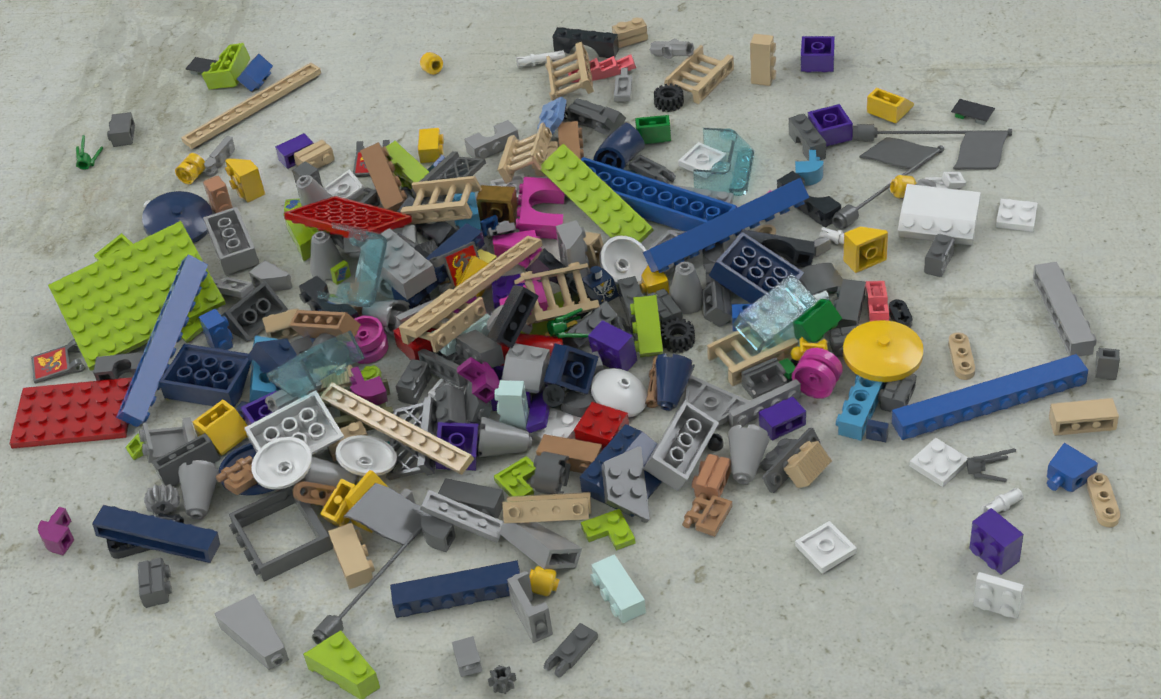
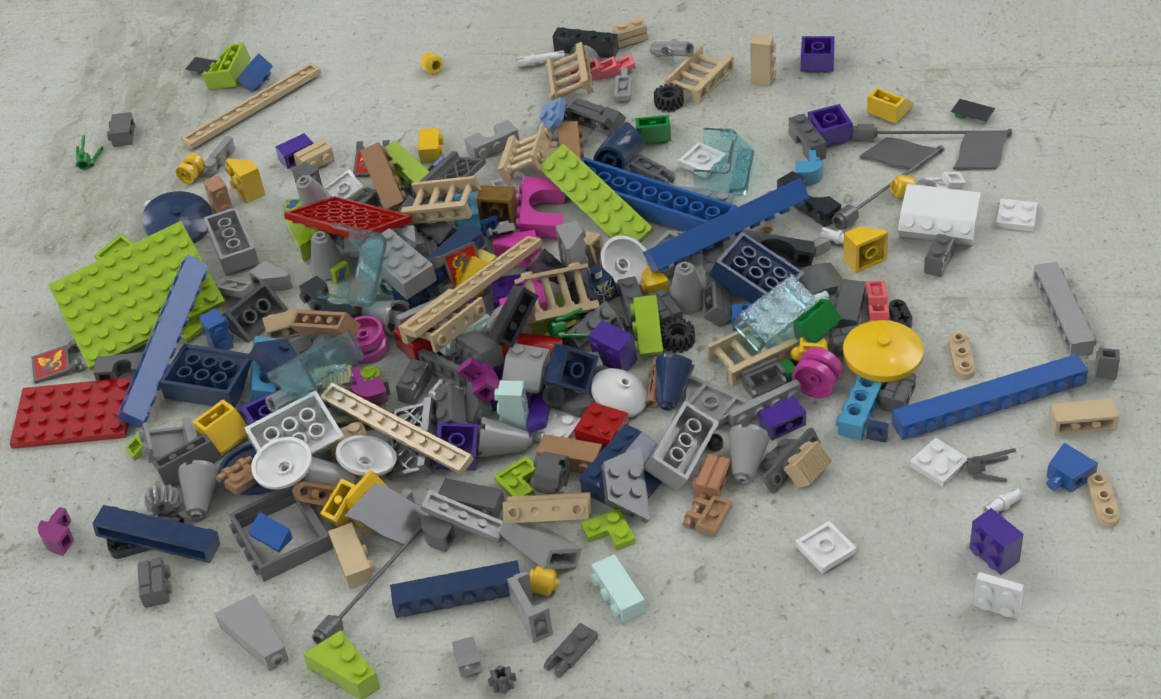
none -> blue slope [248,512,293,552]

